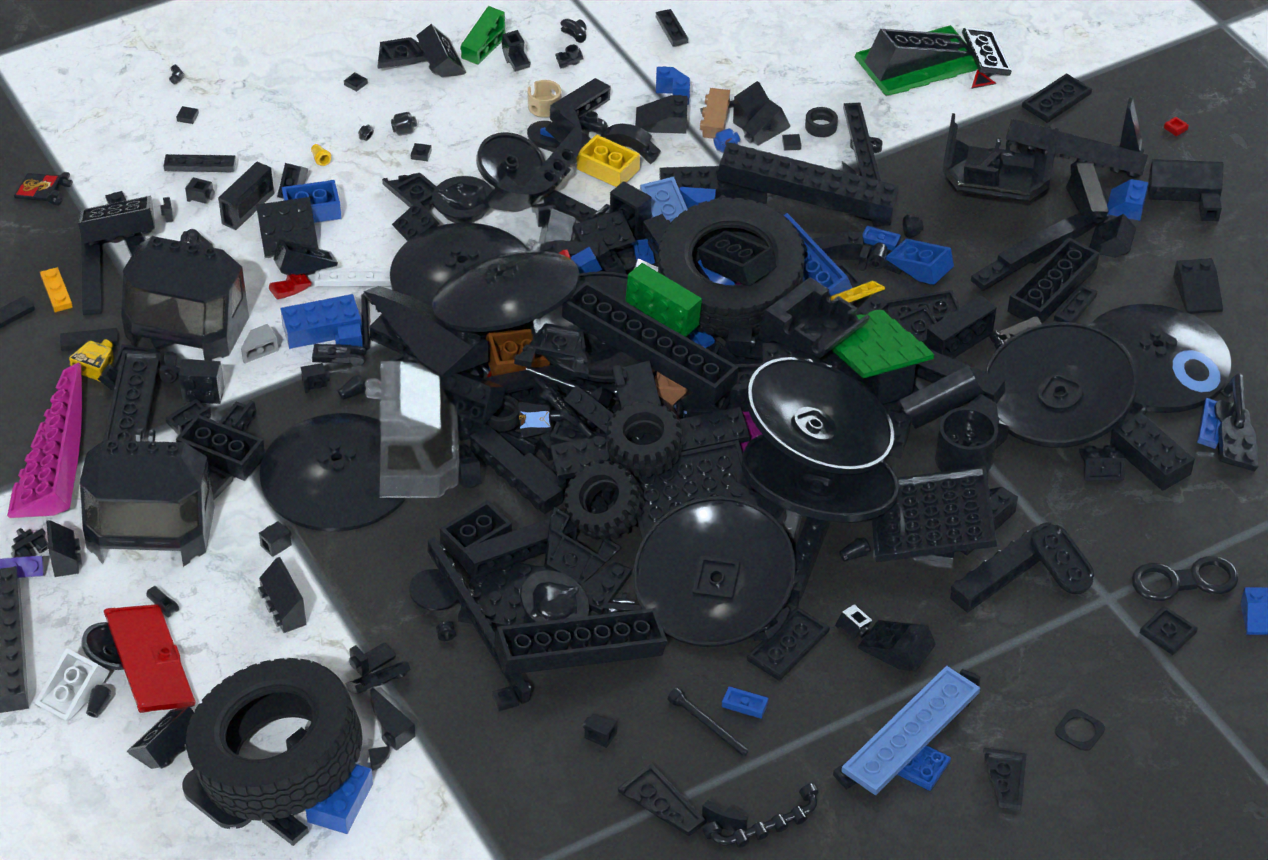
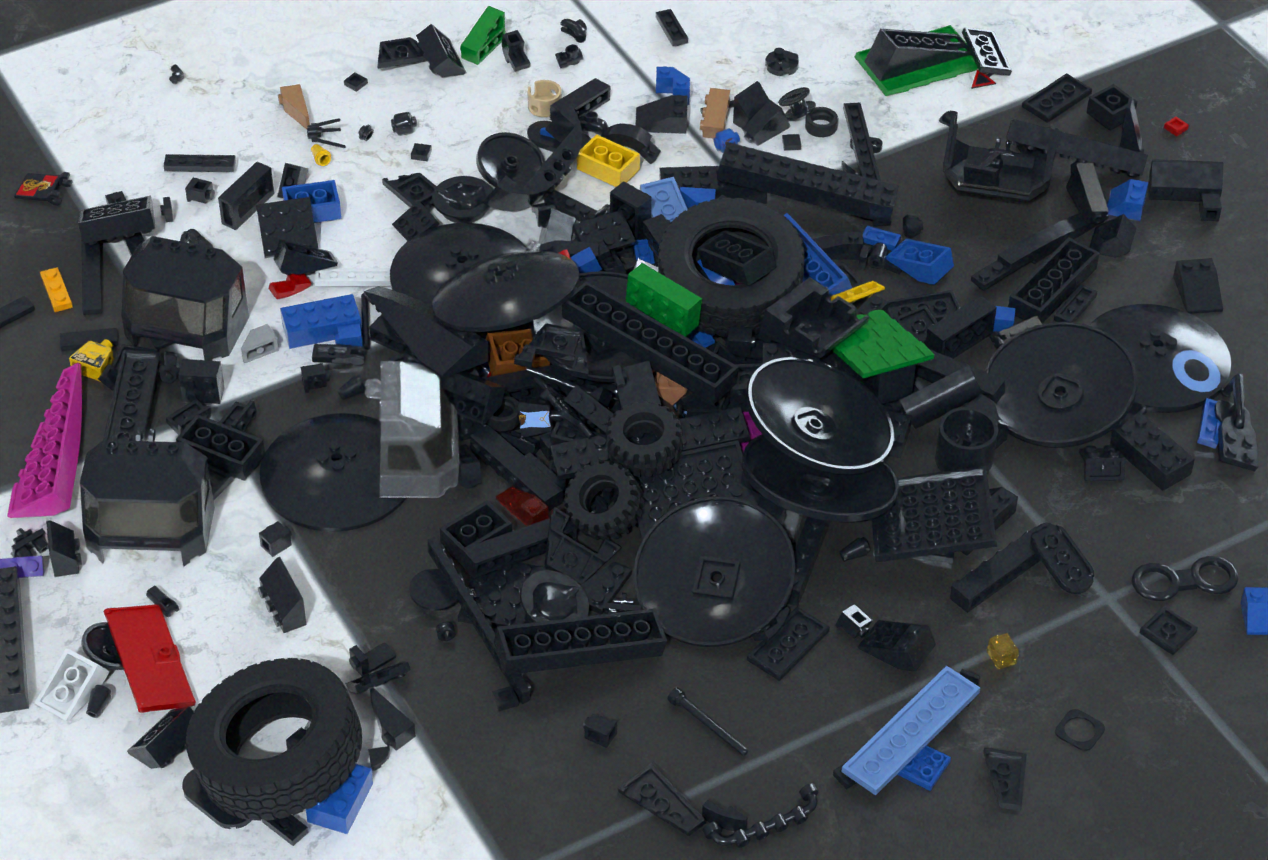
black tile [176,106,199,124] -> none
blue plate [722,686,769,719] -> none
none -> medium nougat slope [278,84,310,129]
none -> black plant [307,118,346,148]
none -> clear red slope [496,487,549,526]
none -> black plate [765,48,799,76]
none -> black piece [778,87,816,120]
none -> black tile [939,110,958,127]
none -> clear yellow brick [987,633,1019,670]
none -> blue brick [993,306,1015,332]
none -> black brick [1086,84,1138,130]

